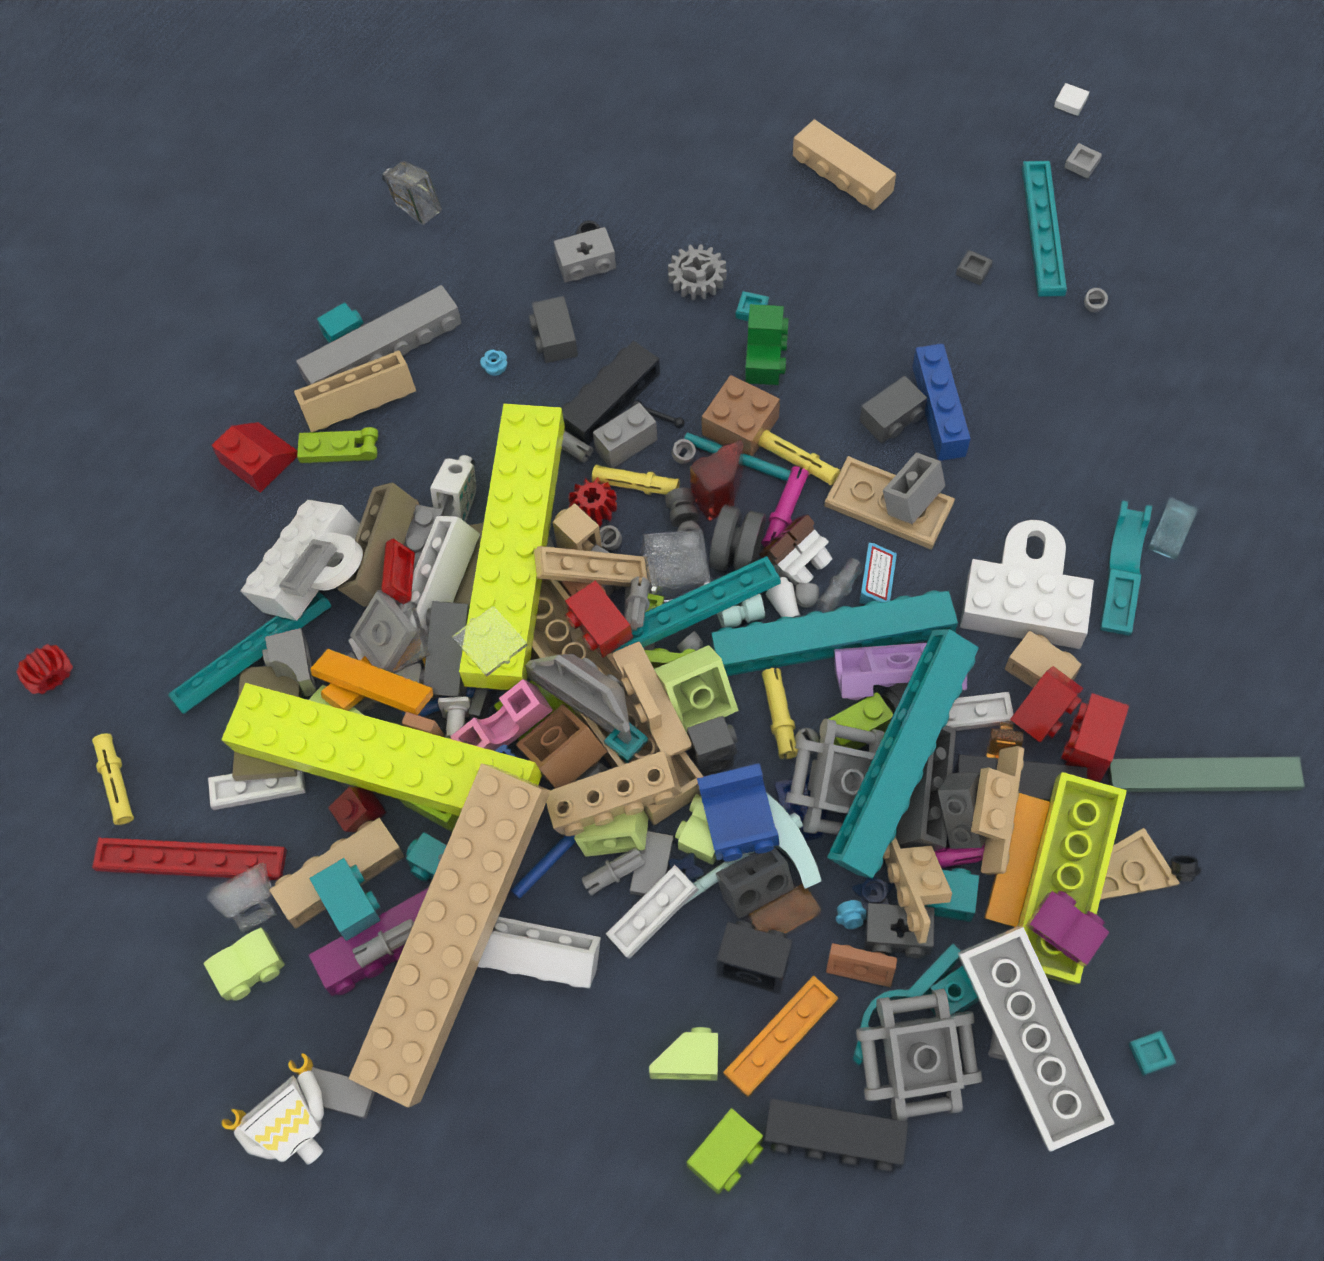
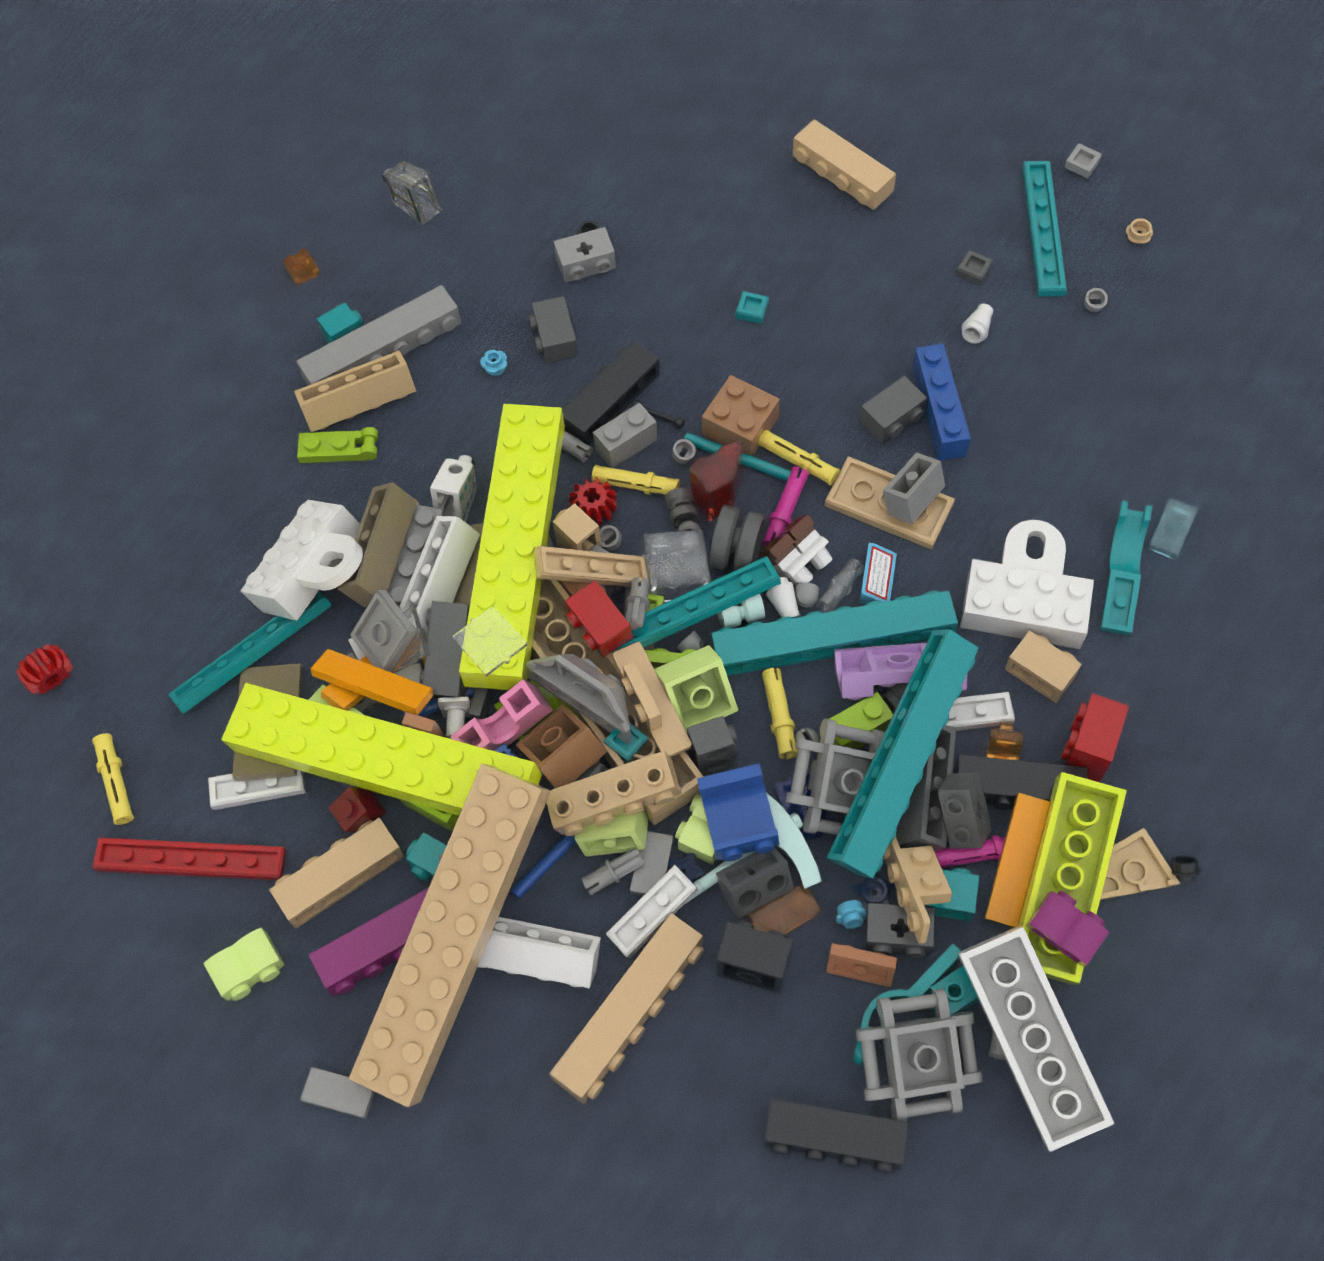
clear piece [207,863,277,933] -> none
red slope [211,422,298,493] -> none
white torso [221,1053,324,1165] -> none
light grey arch [262,628,317,697] -> none
light grey tile [279,539,337,597] -> none
teal brick [309,858,381,941] -> none
light grey axle [352,919,414,968] -> none
red tile [381,538,415,605] -> none
yellowish green slope [649,1027,718,1081] -> none
light grey gear [668,244,727,300] -> none
lime brick [687,1108,764,1195] -> none
light orange tile [723,975,838,1097] -> none
green brick [745,304,789,385] -> none
tan bracket [971,746,1024,875] -> none
red brick [1010,666,1084,743] -> none
white tile [1054,83,1089,116] -> none
sand green tile [1108,757,1305,792] -> none
teal tile [1128,1031,1176,1076] -> none
none -> clear orange tile [283,248,320,286]
none -> tan brick [549,913,704,1104]
none -> white cone [962,304,993,344]
none -> tan plate [1126,218,1153,244]

